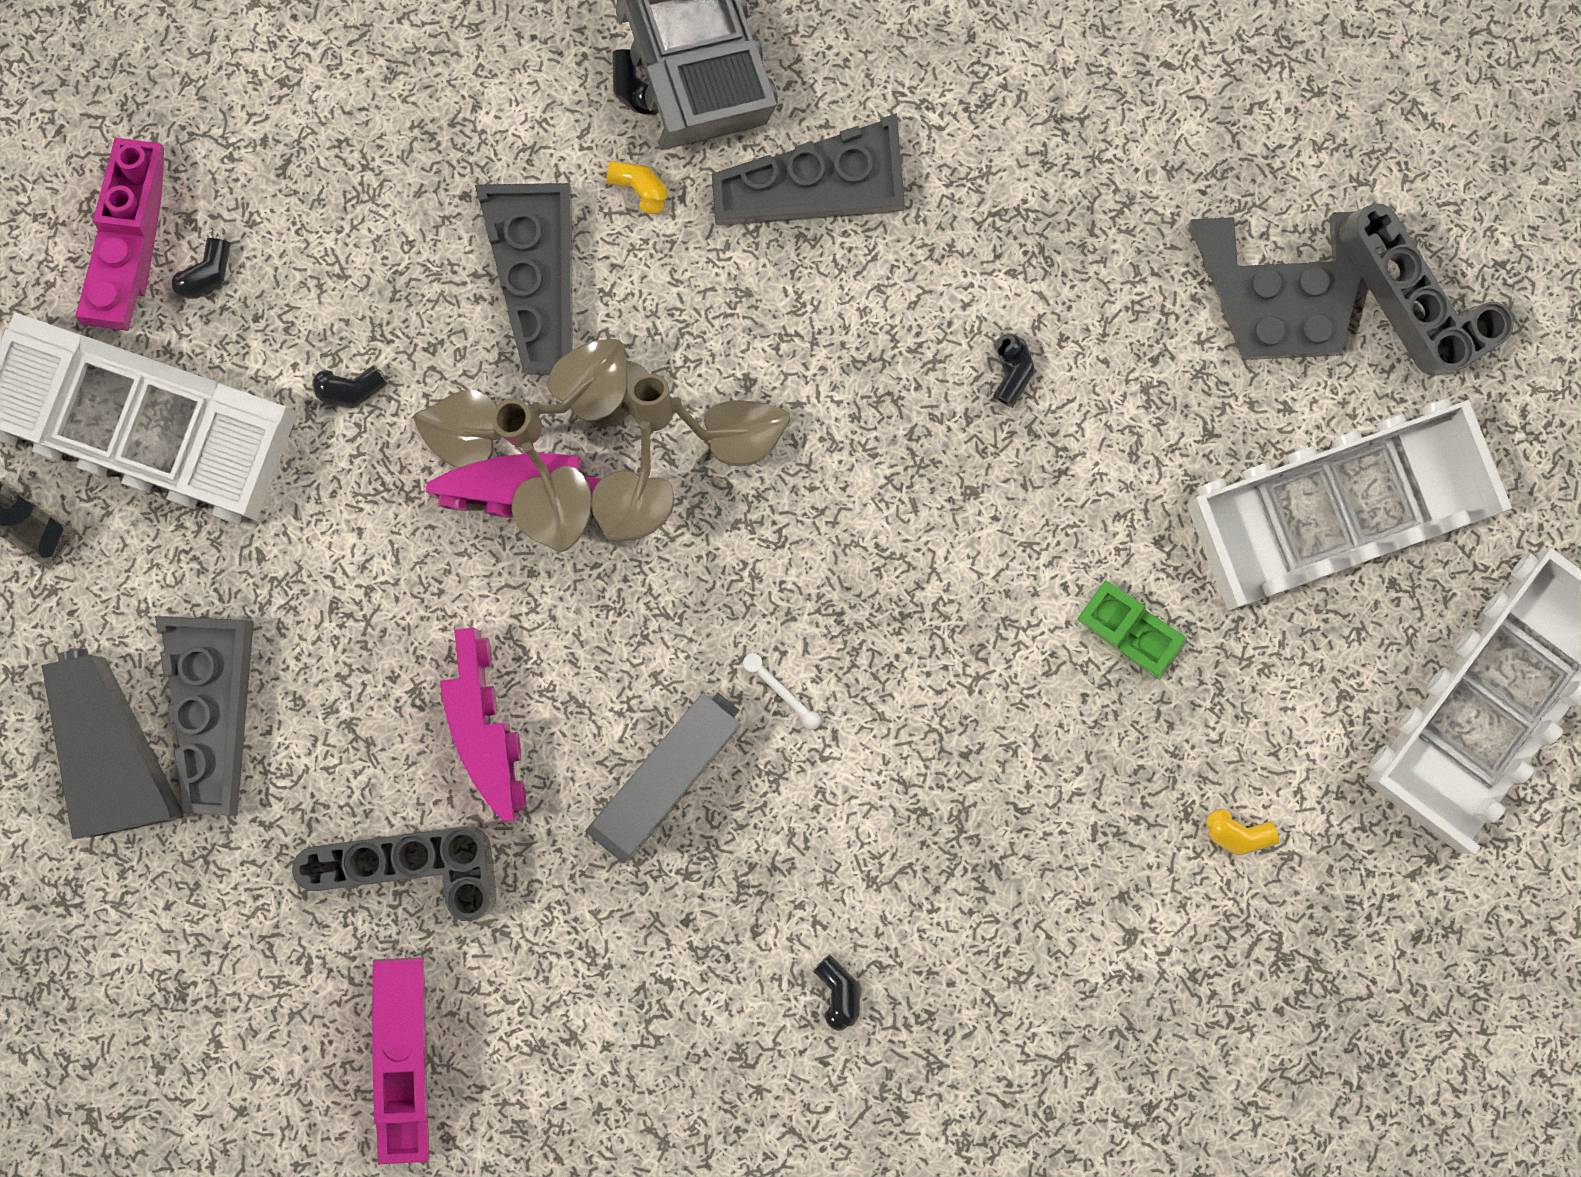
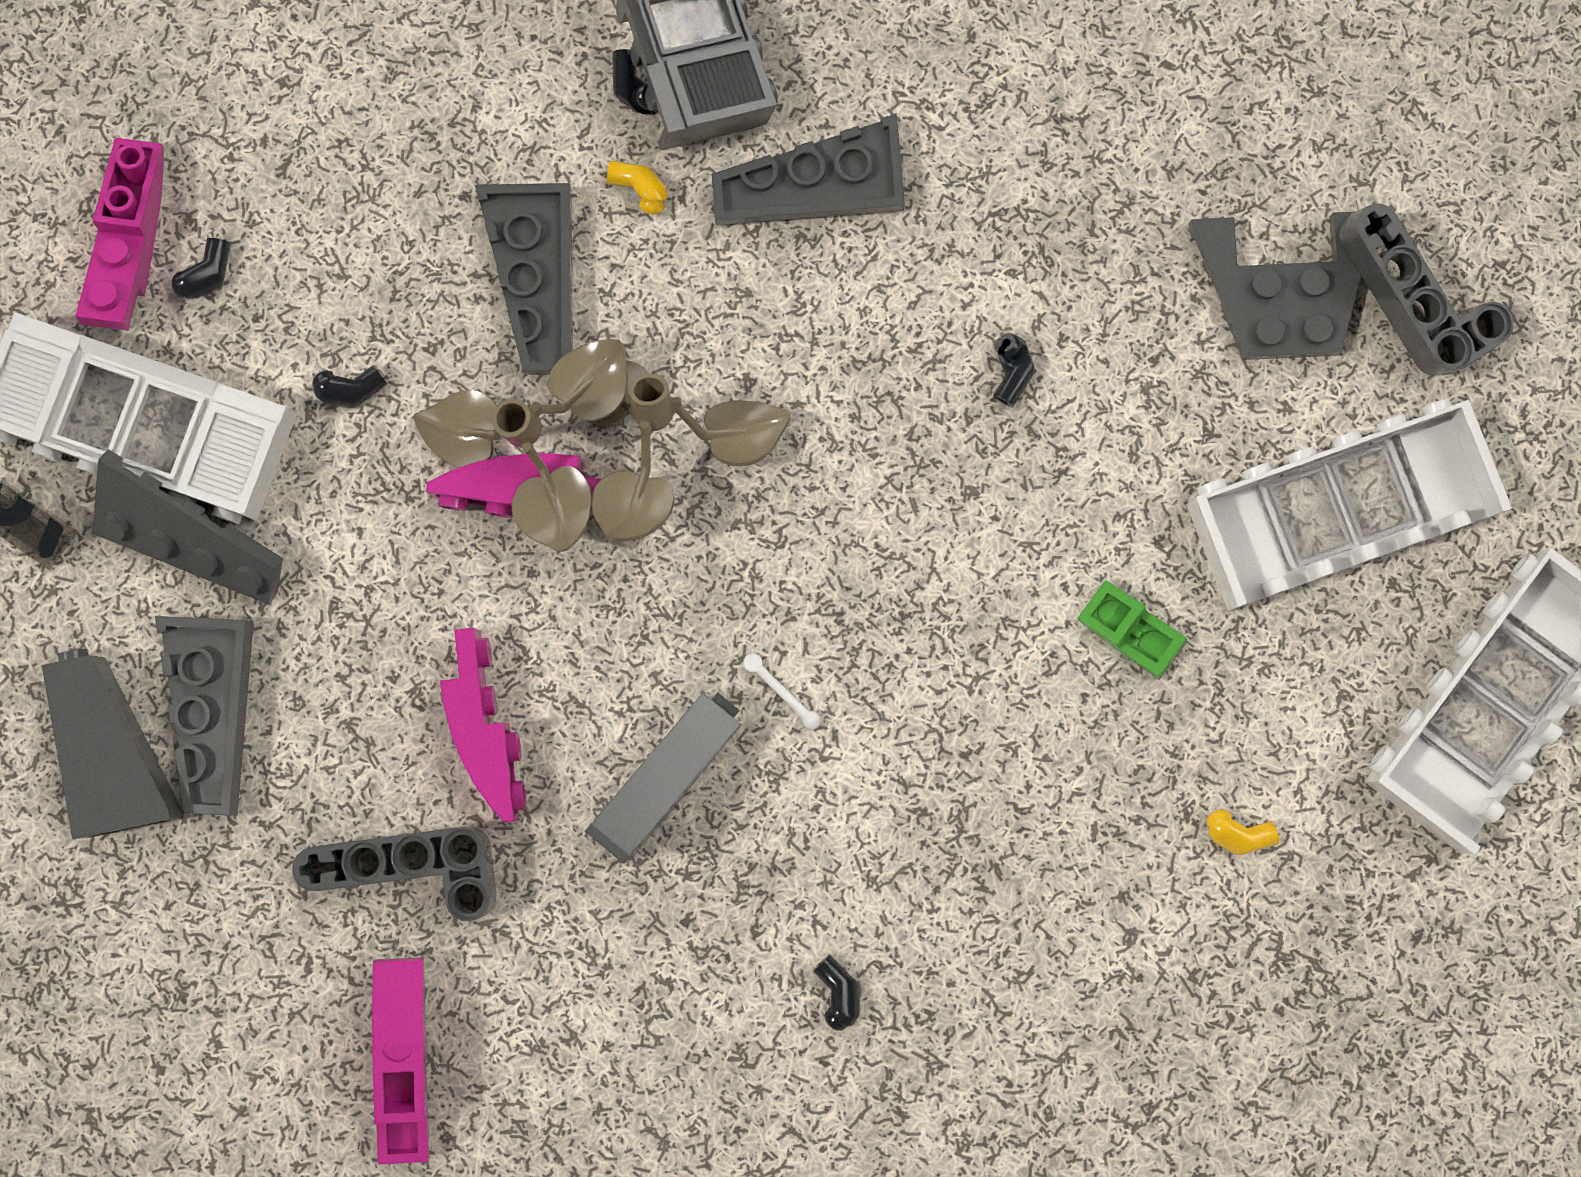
none -> dark grey wing [92,449,283,605]

